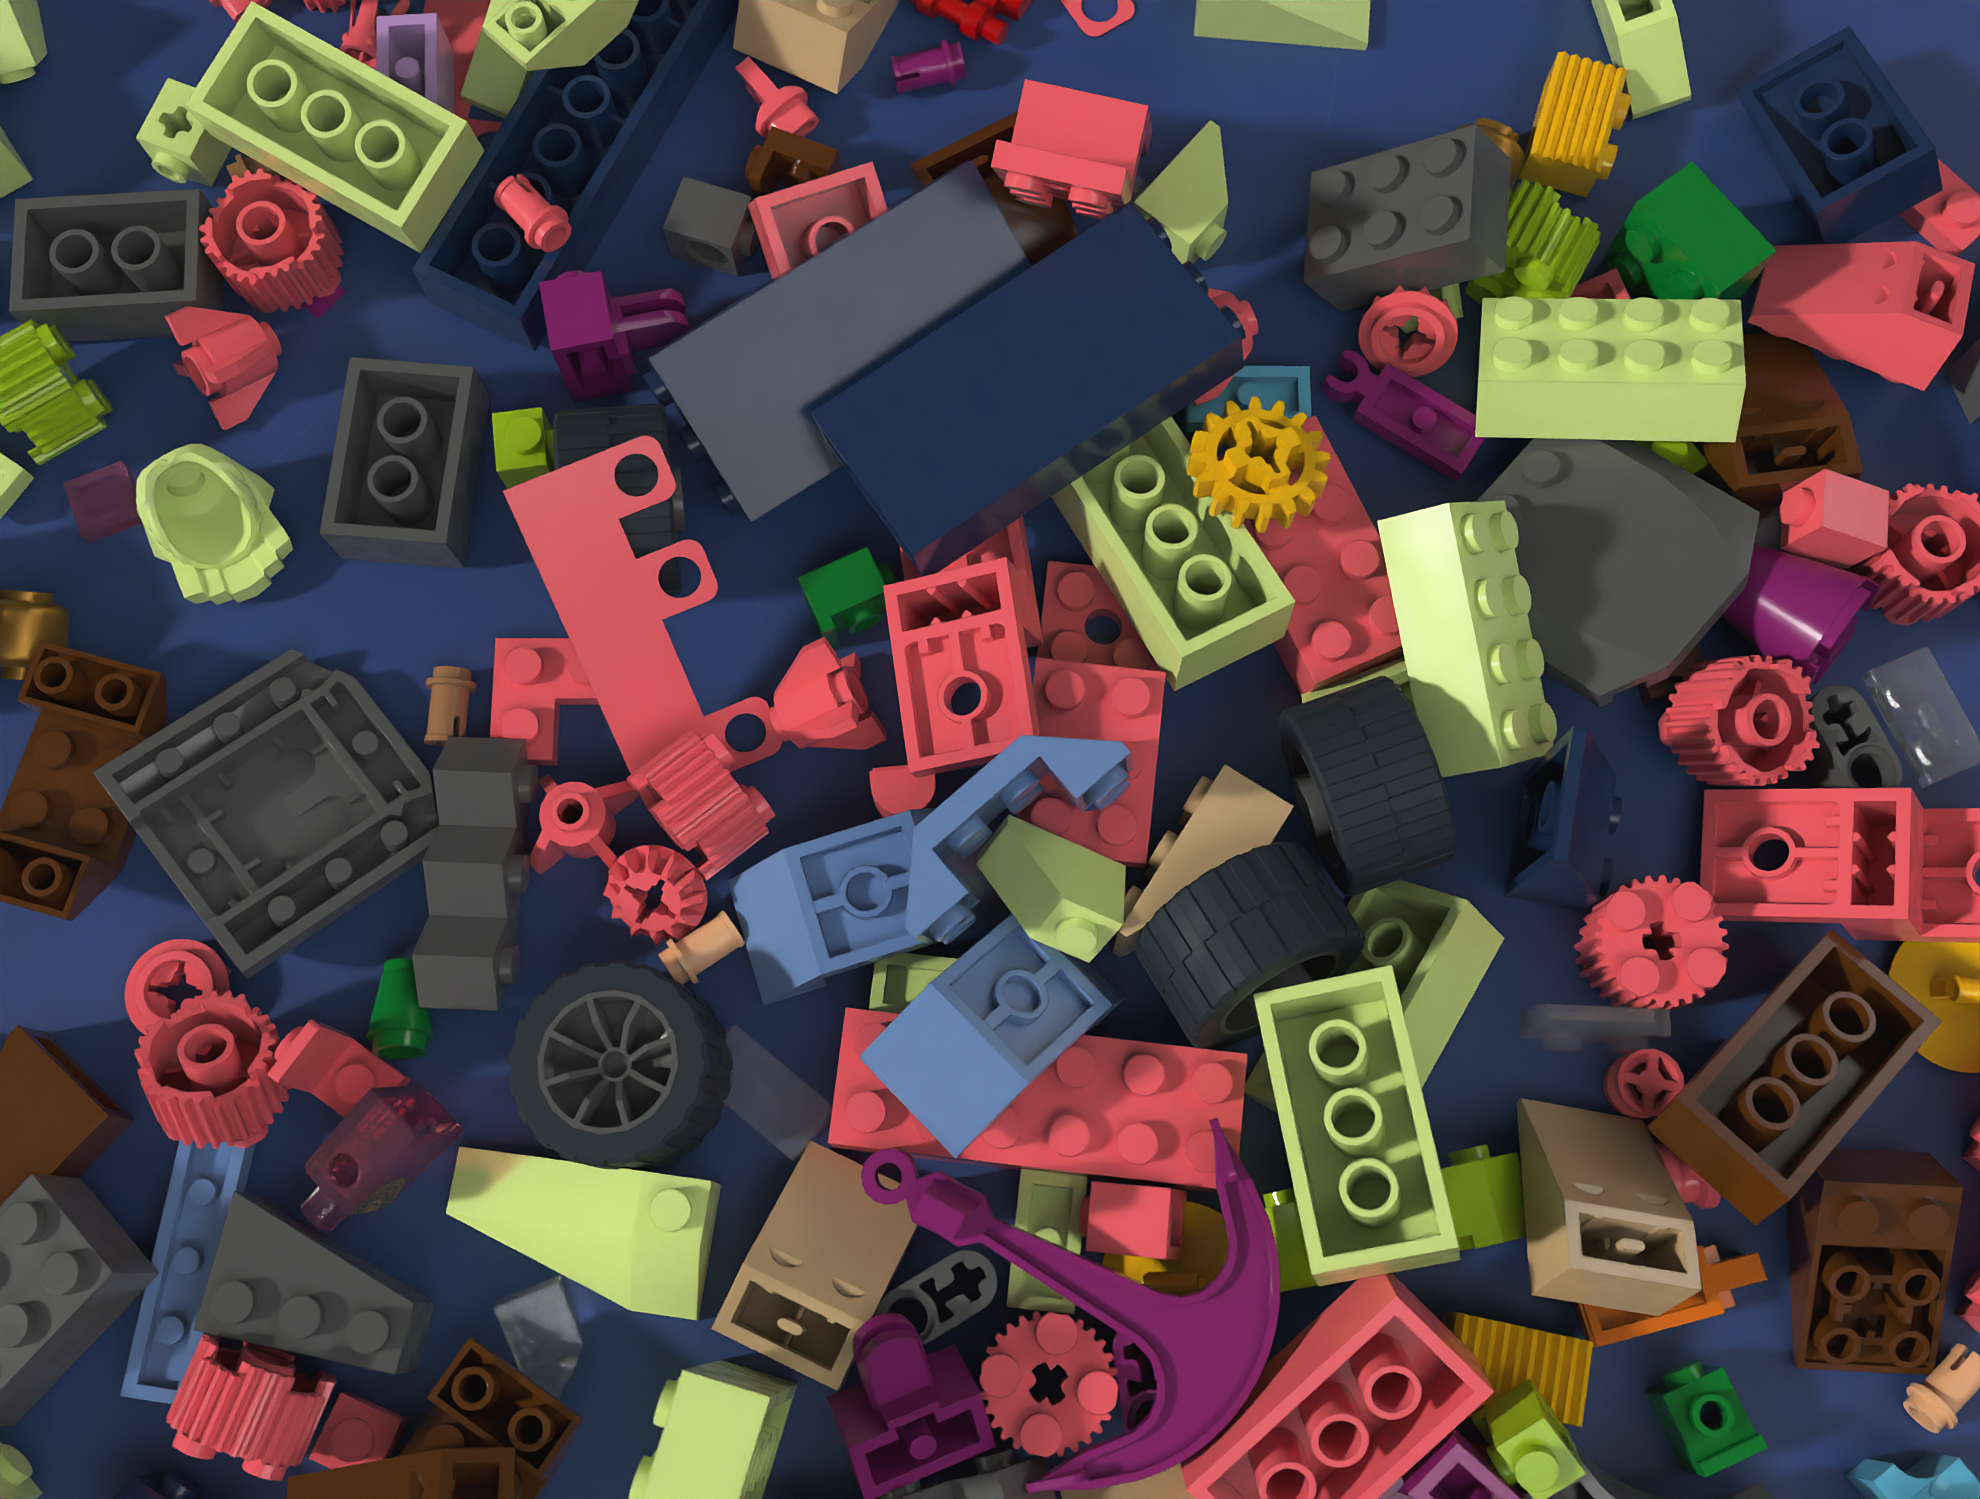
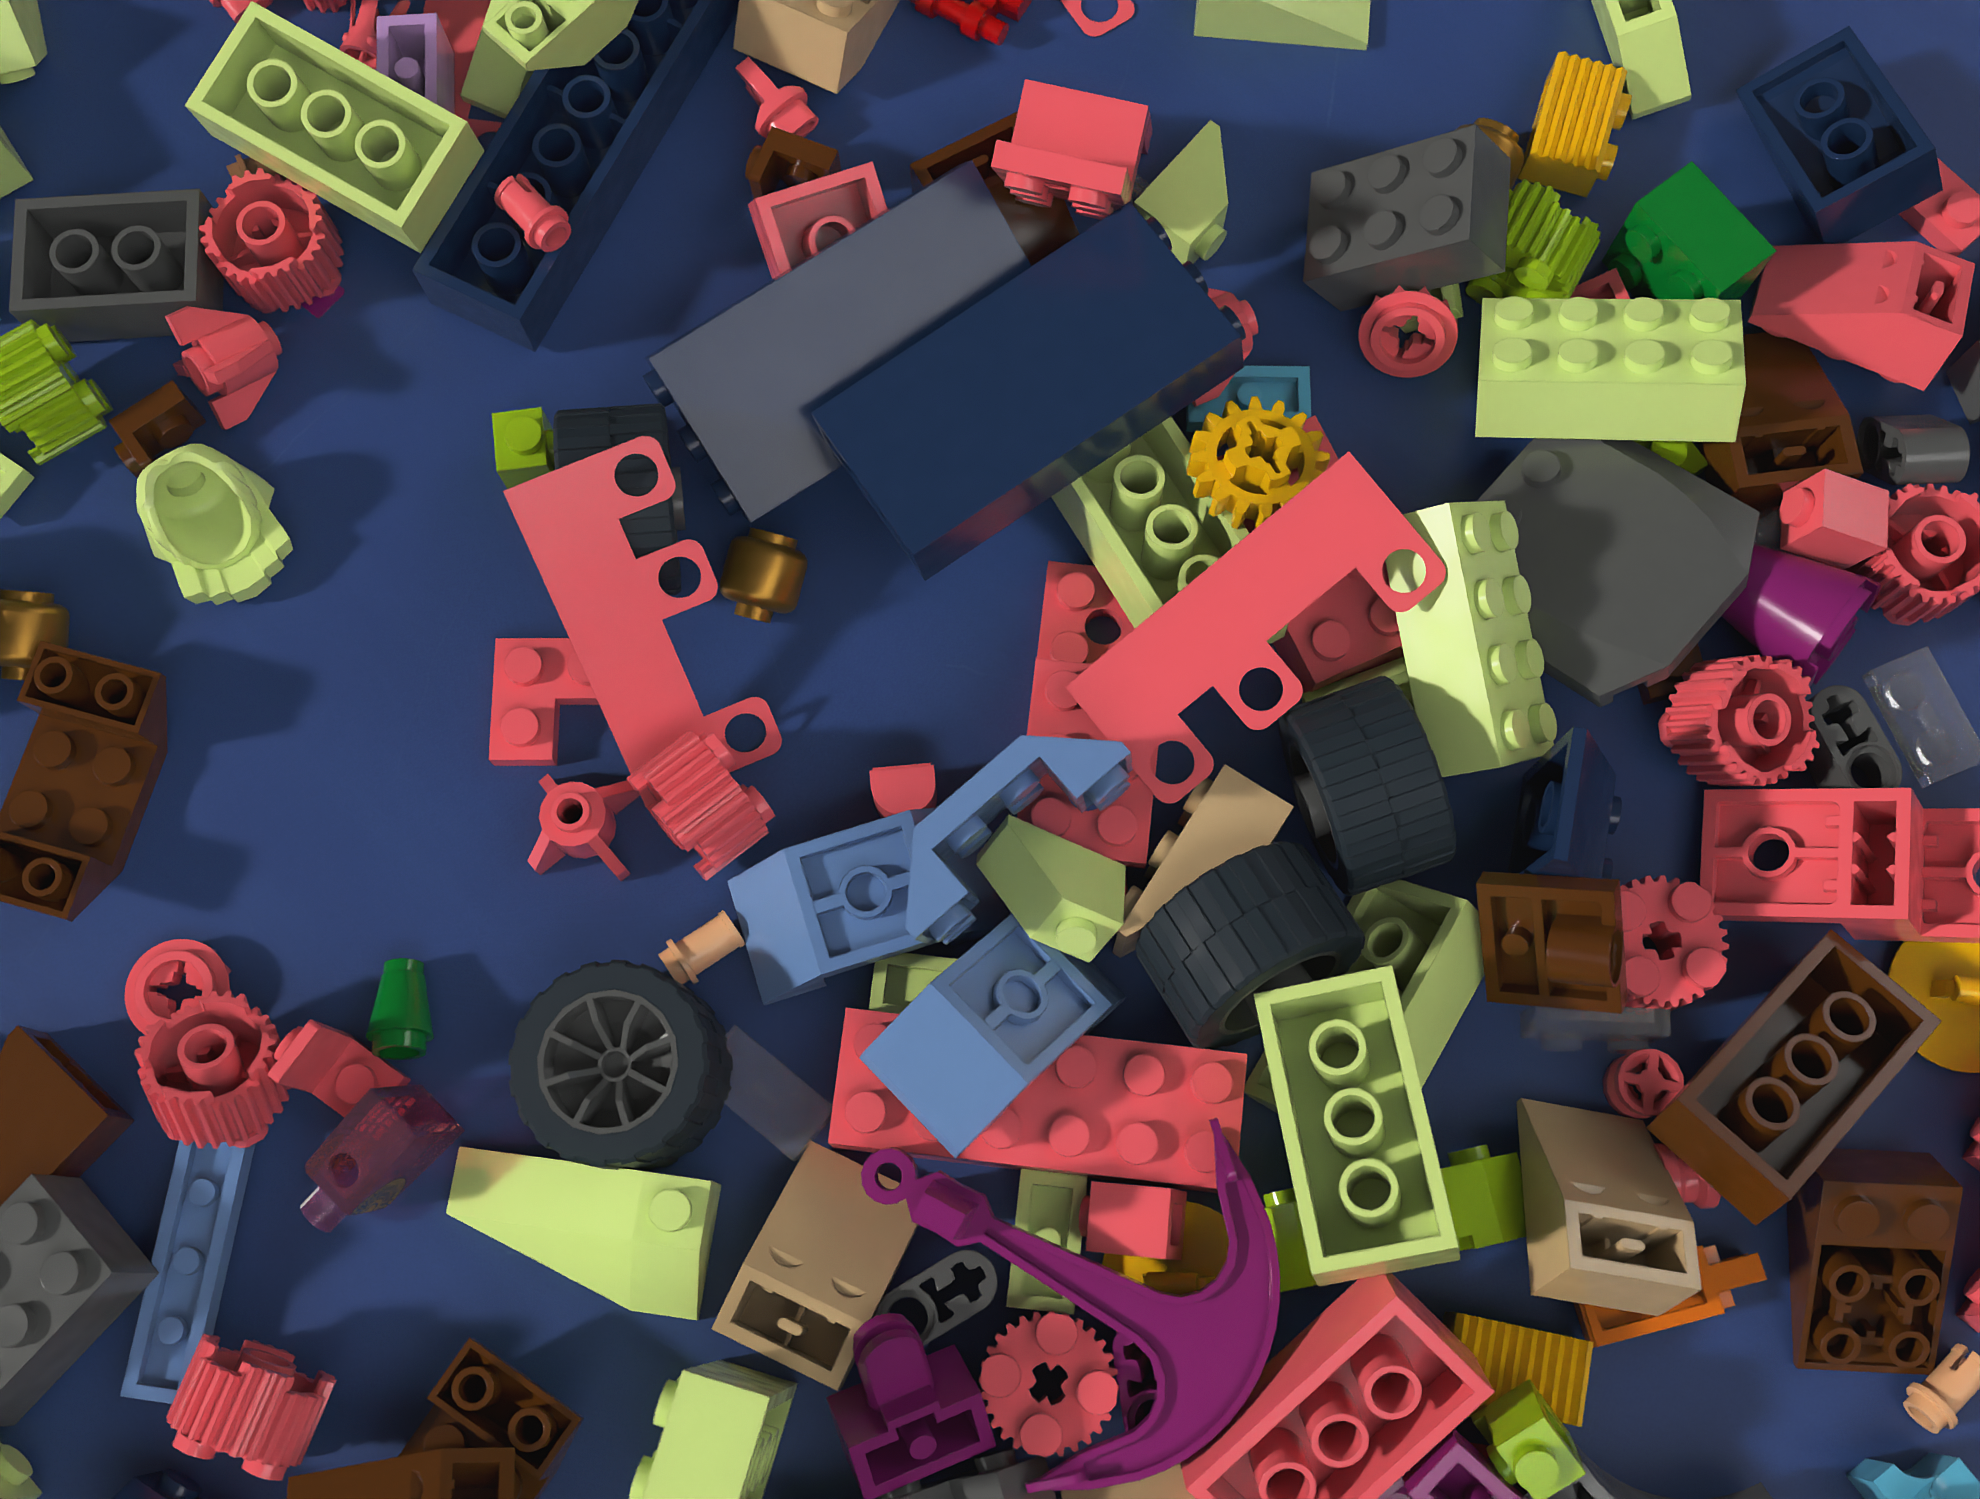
clear pink tile [63,460,142,543] -> none
dark grey wedge [93,649,439,979] -> none
yellowish green brick [136,78,232,187] -> none
dark grey wedge [194,1191,435,1374] -> none
coral plate [309,1391,409,1469] -> none
dark grey brick [319,357,491,569] -> none
dark grey brick [412,736,538,1011] -> none
medium nougat pin [424,666,477,748] -> none
clear slope [494,1275,584,1399] -> none
magenta brick [539,270,690,402] -> none
coral gear [603,845,707,945] -> none
dark grey brick [663,176,760,277] -> none
coral brick [769,637,887,750] -> none
green brick [798,547,897,649] -> none
coral bracket [883,516,1043,778] -> none
magenta pin [890,39,967,95] -> none
magenta plate [1321,350,1486,483] -> none
green brick [1646,1359,1768,1477] -> none
none -> reddish brown bracket [109,380,207,478]
none -> pearl gold head [719,528,808,623]
none -> coral piece [1065,451,1446,804]
none -> reddish brown plate [1476,871,1628,1014]
none -> dark grey beam [1856,414,1970,485]

